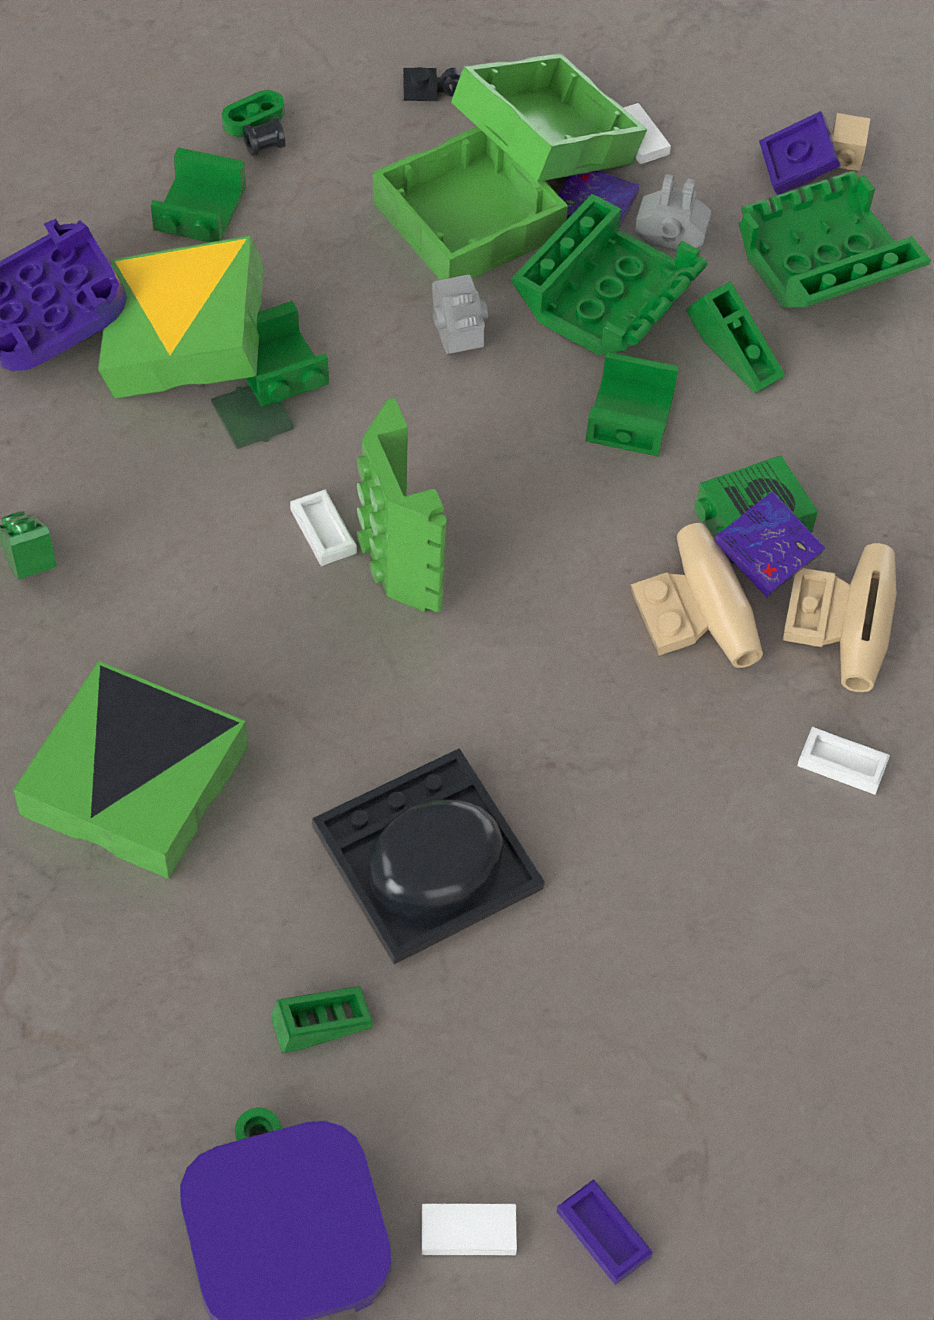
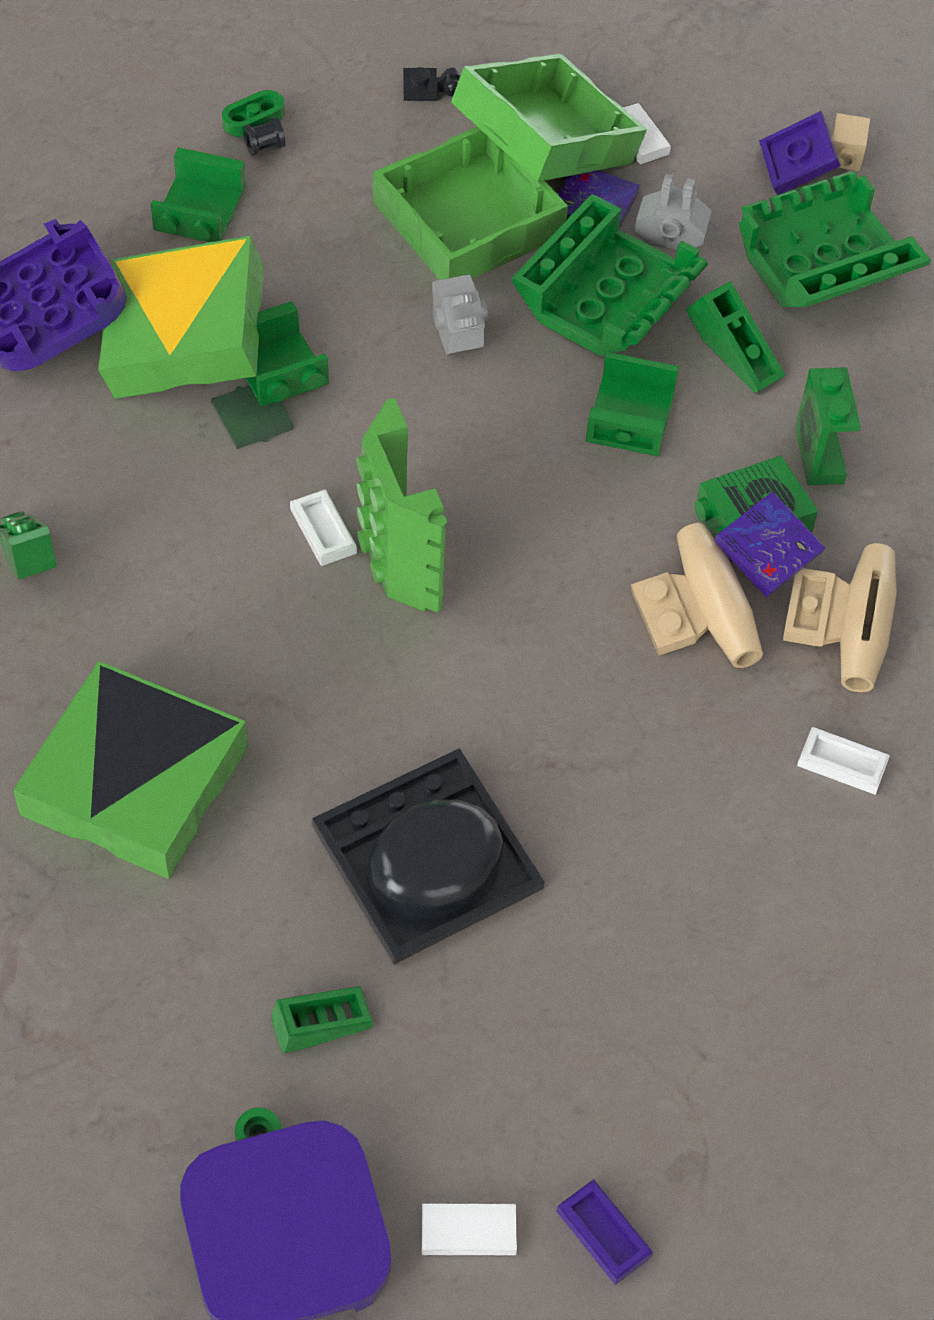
none -> green panel [795,367,861,485]

